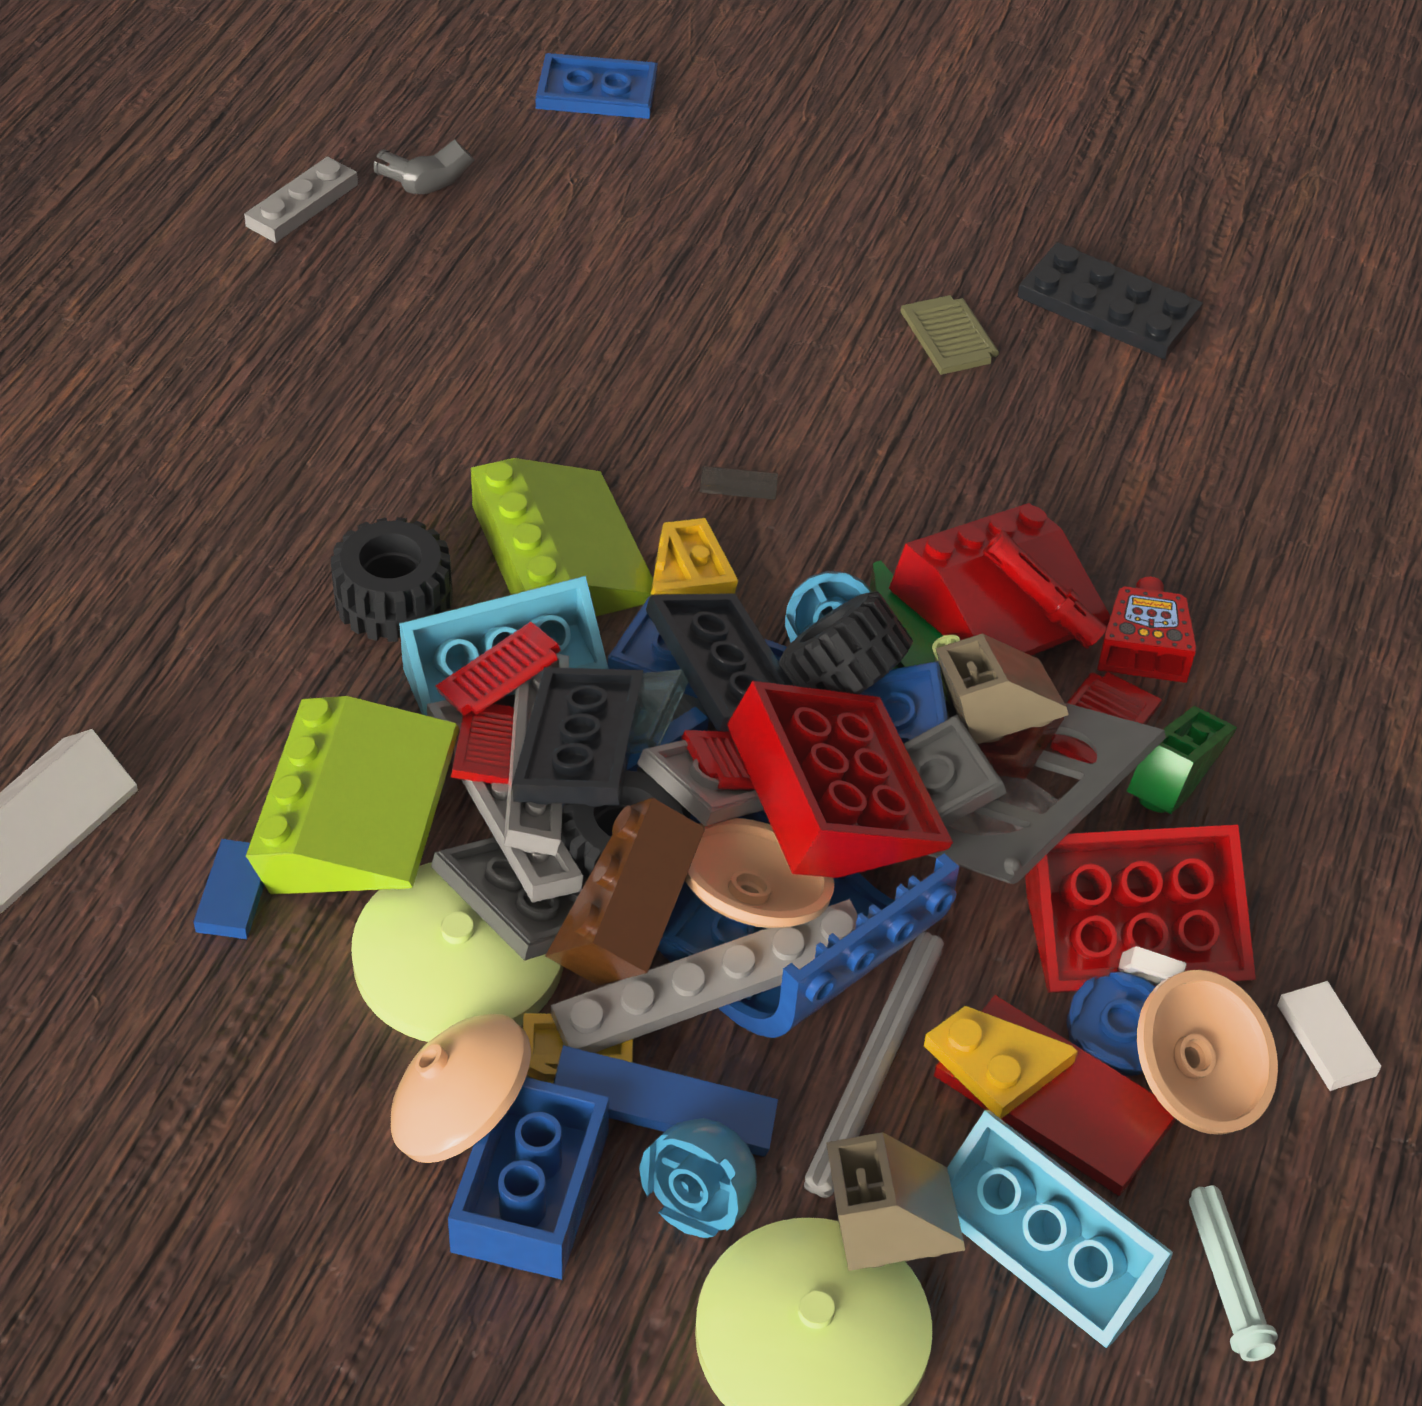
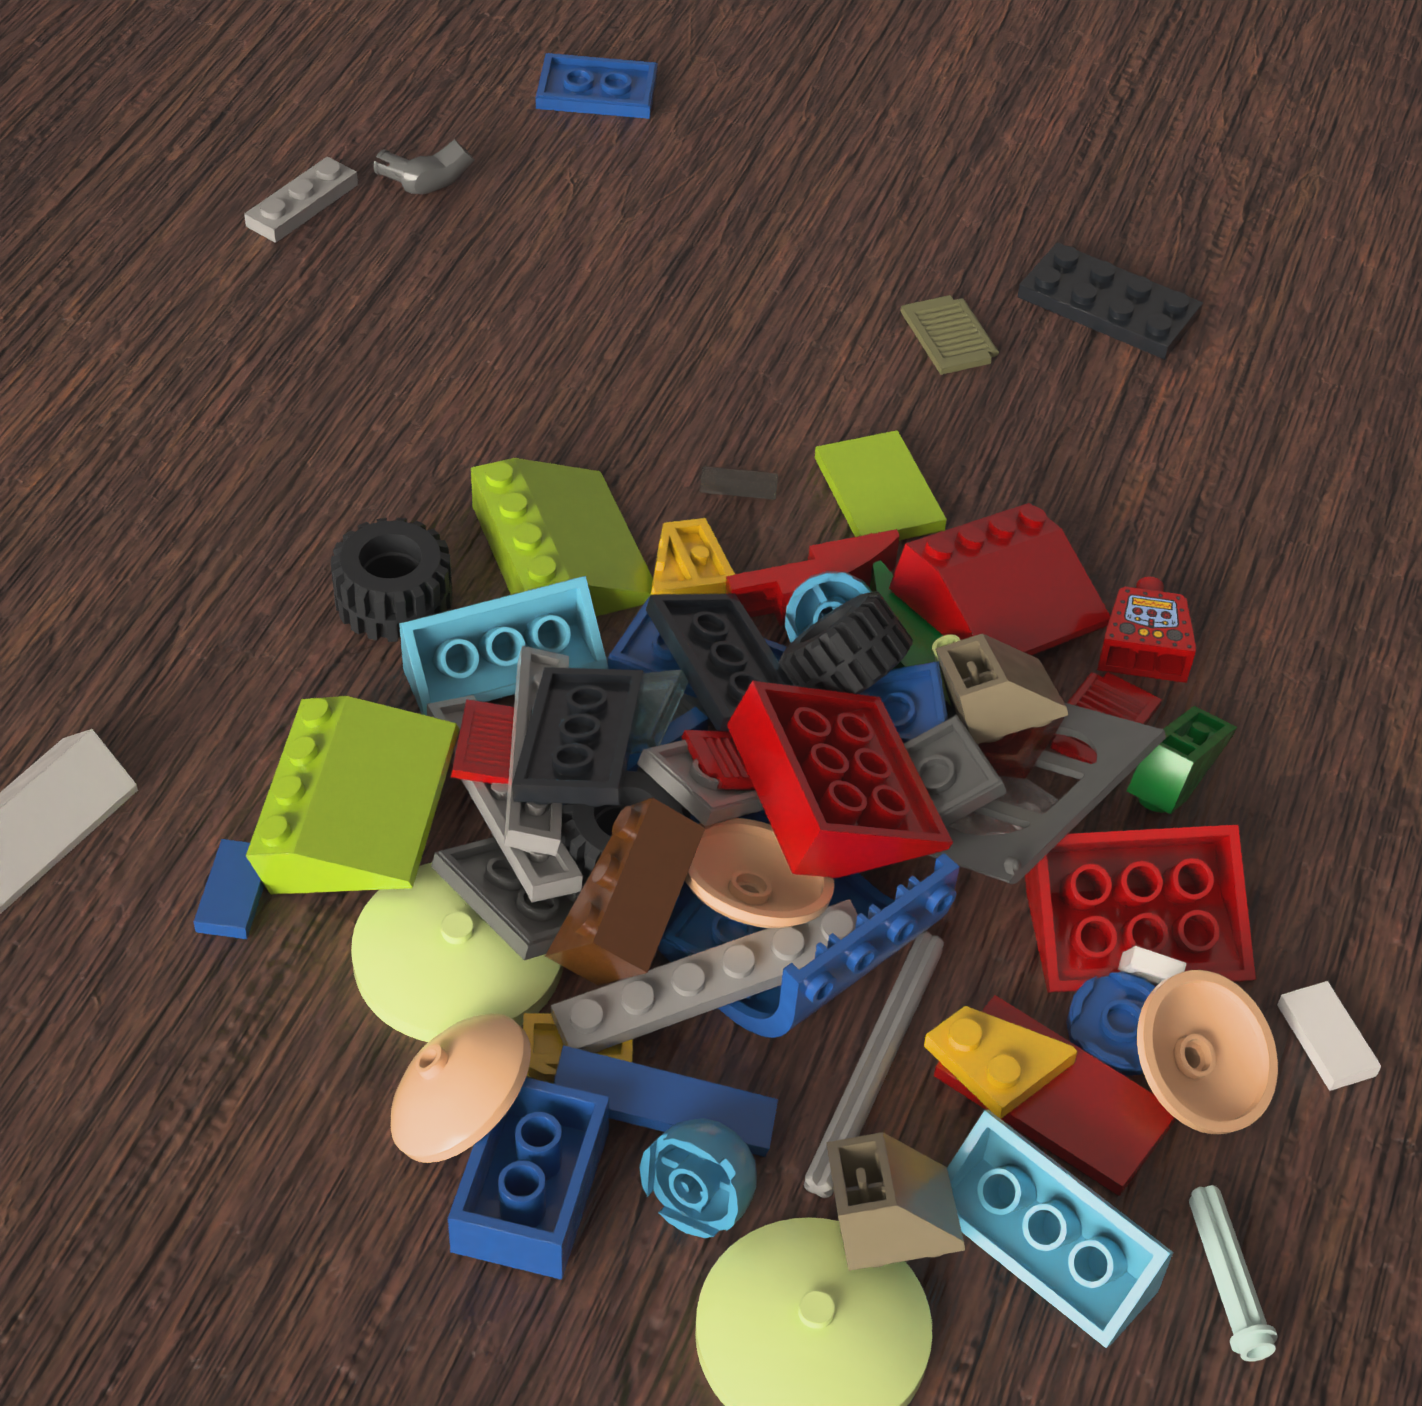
red window [435,622,561,716] -> none
red pin [983,530,1107,649] -> none
none -> red slope [725,529,900,626]
none -> lime tile [815,430,947,540]

